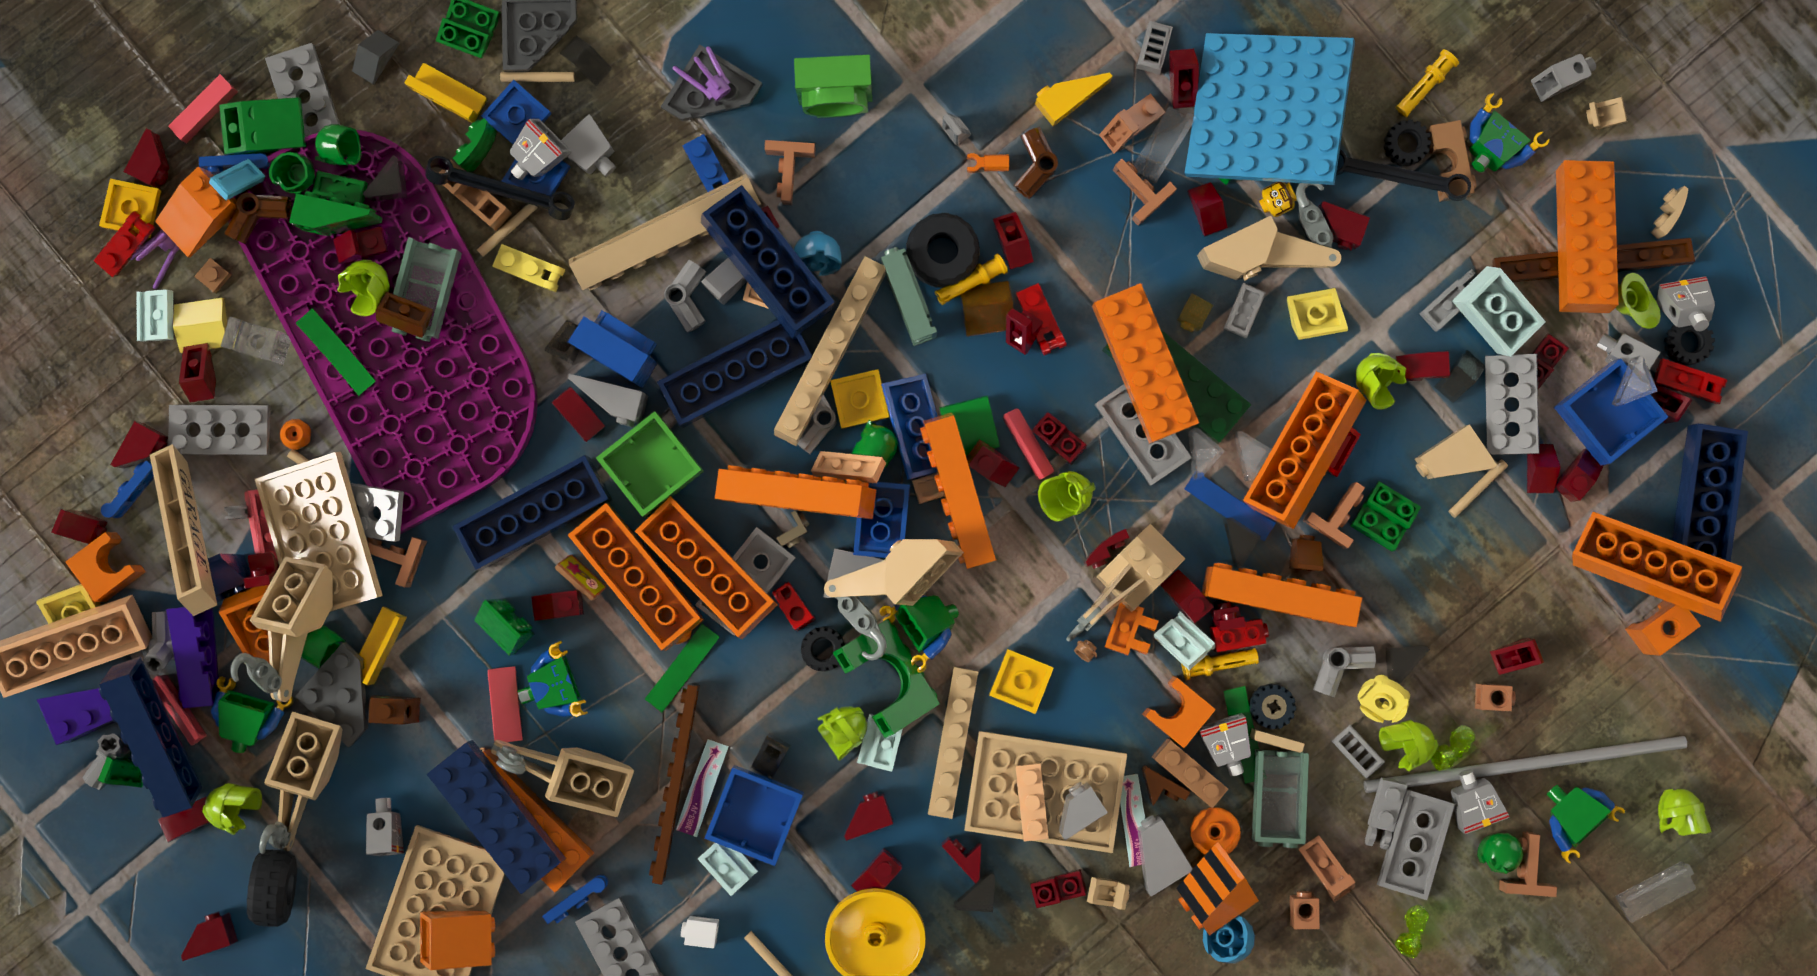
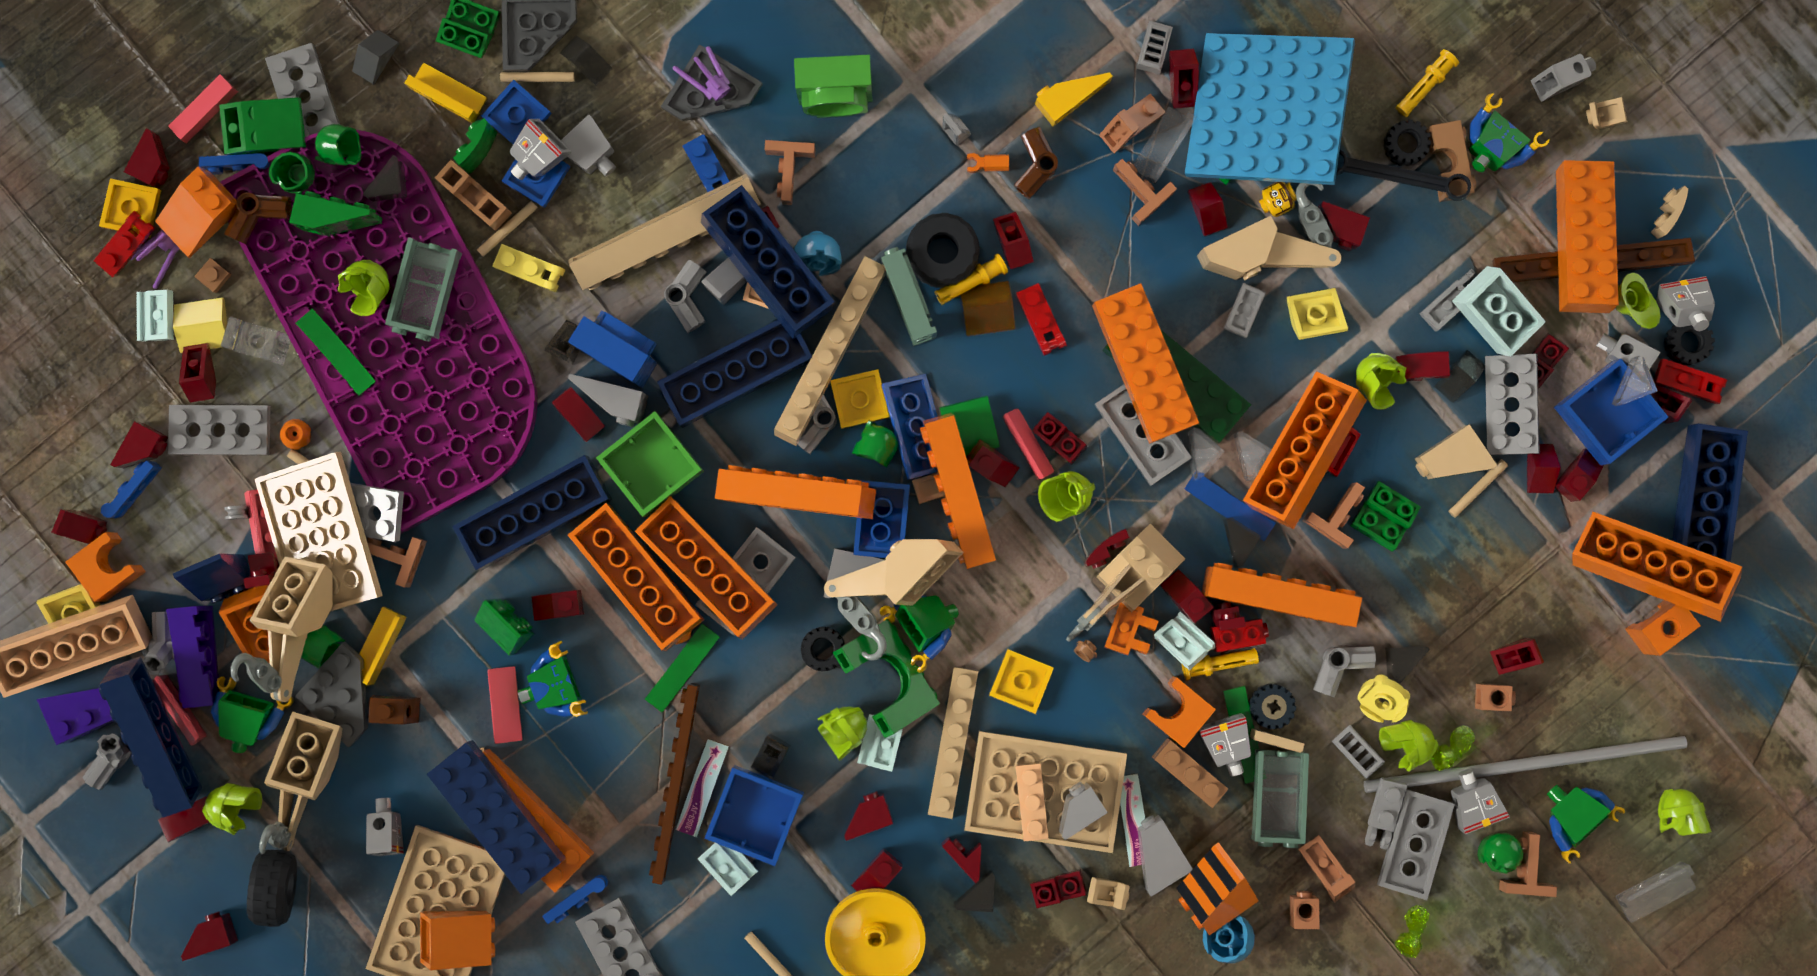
green plate [98,756,143,788] -> none
tan brick [150,444,217,616] -> none
medium azure tile [209,159,265,200] -> none
green plate [313,171,368,205] -> none
dark red slope [333,227,388,264] -> none
reddish brown slope [376,292,433,338] -> none
black piece [425,156,575,220] -> none
tan slope [491,740,634,817] -> none
slope [555,555,606,600] -> none
white brick [681,916,719,948] -> none
red leg [772,581,816,632] -> none
dark tan bracket [777,510,810,548] -> none
light nougat plate [811,451,886,483] -> none
dark red slope [1006,308,1043,355] -> none
reddish brown slope [1142,765,1190,806] -> none
clear yellow bracket [1177,293,1213,333] -> none
orange plate [1190,807,1241,855] -> none
reddish brown slope [1289,535,1323,572] -> none

